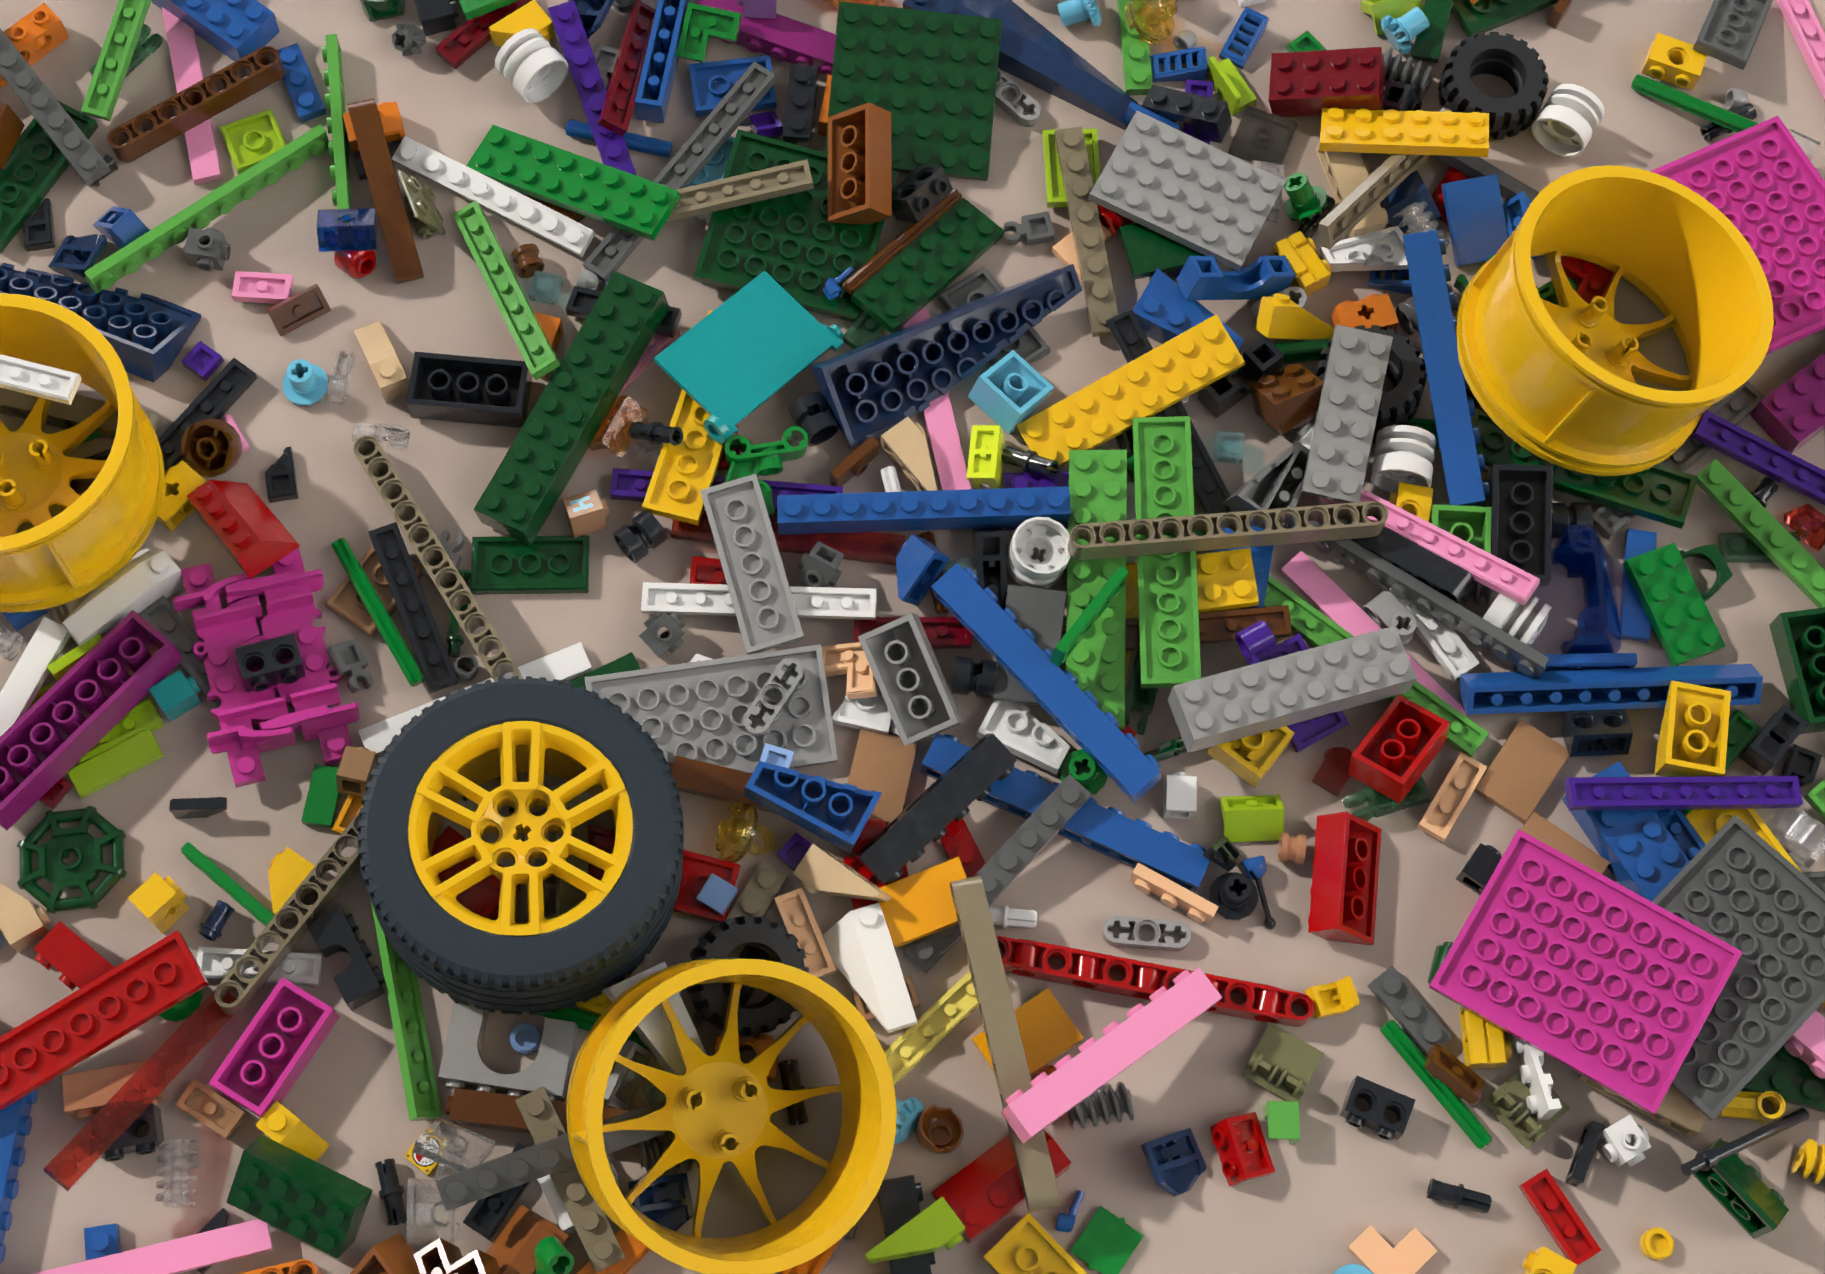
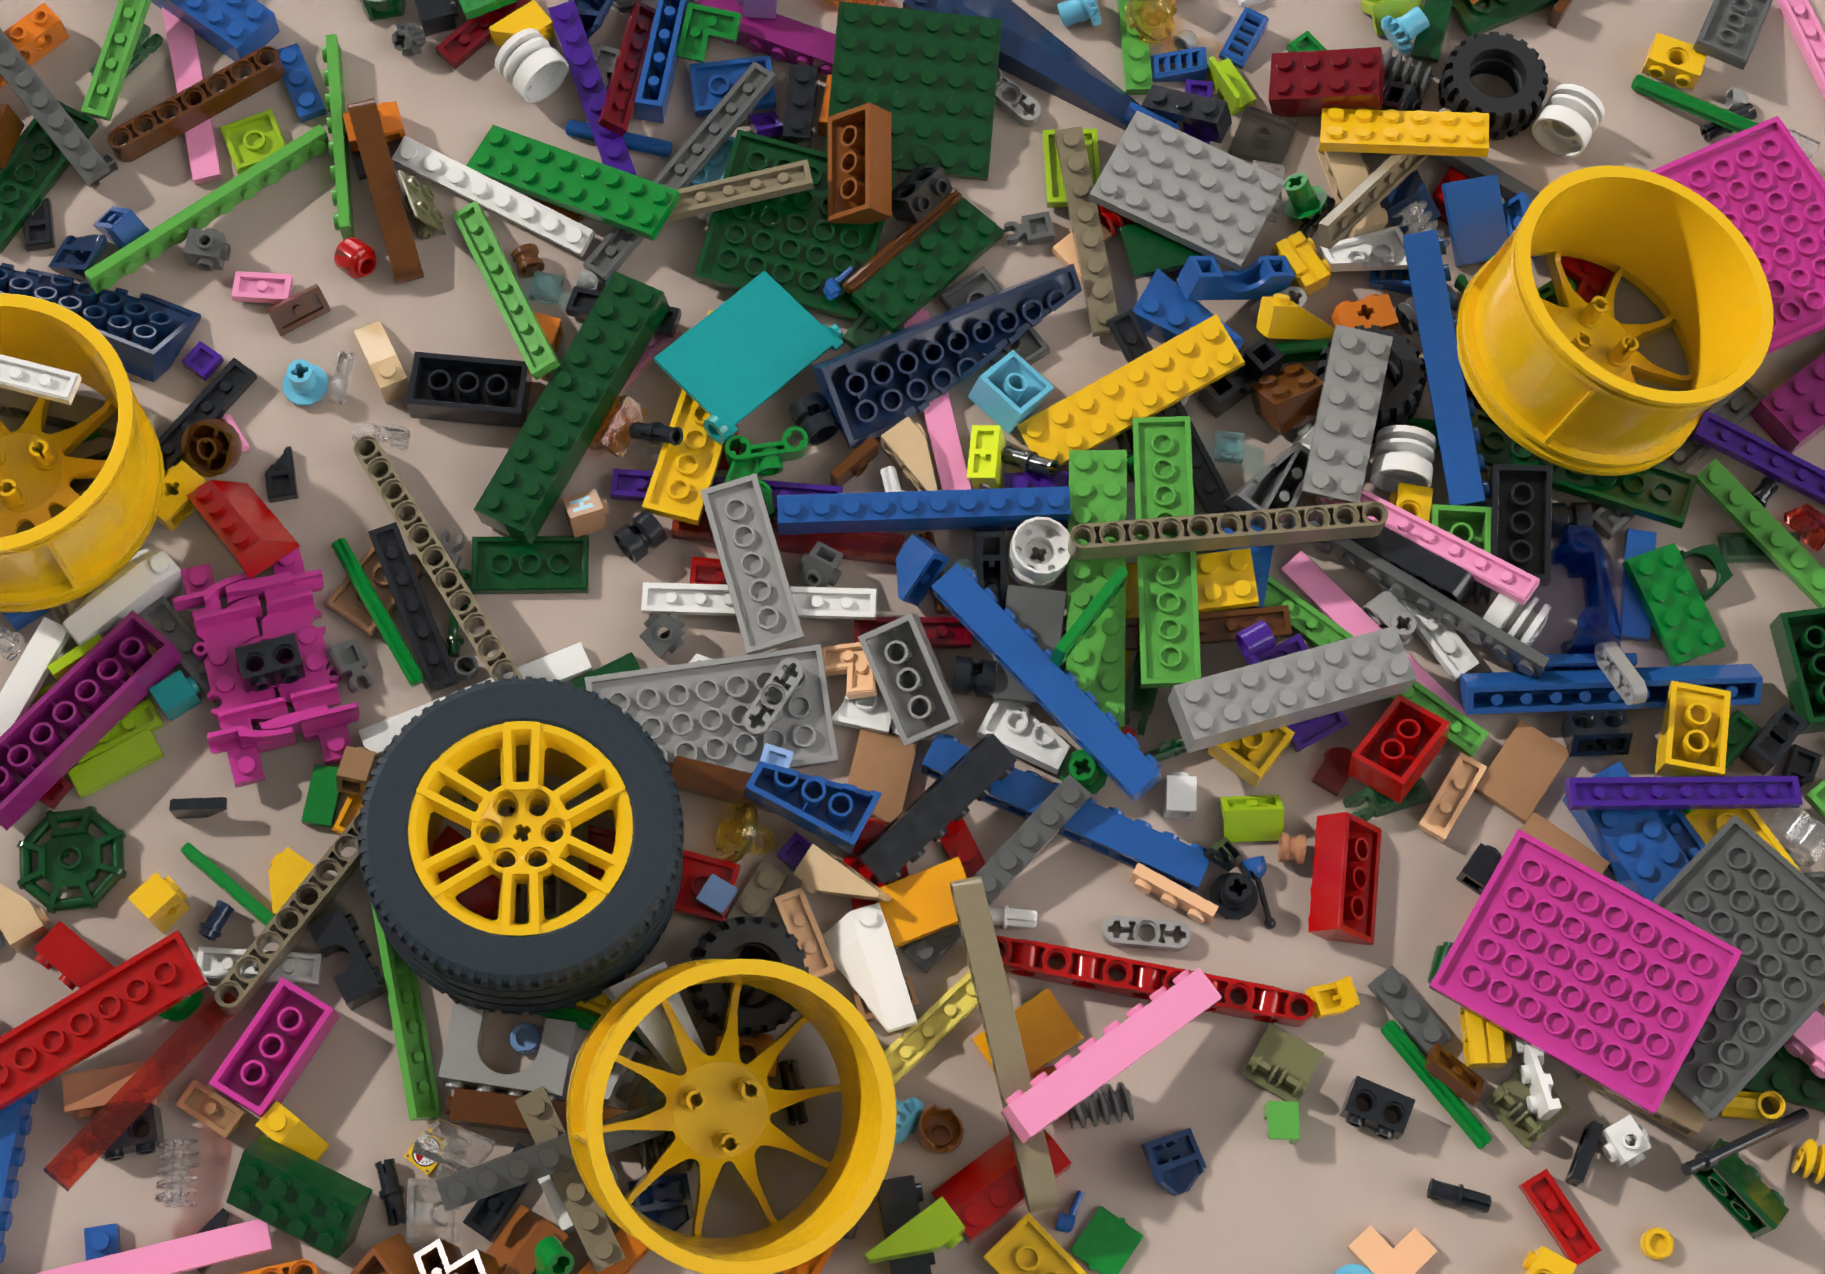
clear blue brick [317,208,378,252] -> none
red bracket [1210,1112,1275,1186] -> none
none -> light grey beam [1595,641,1647,705]

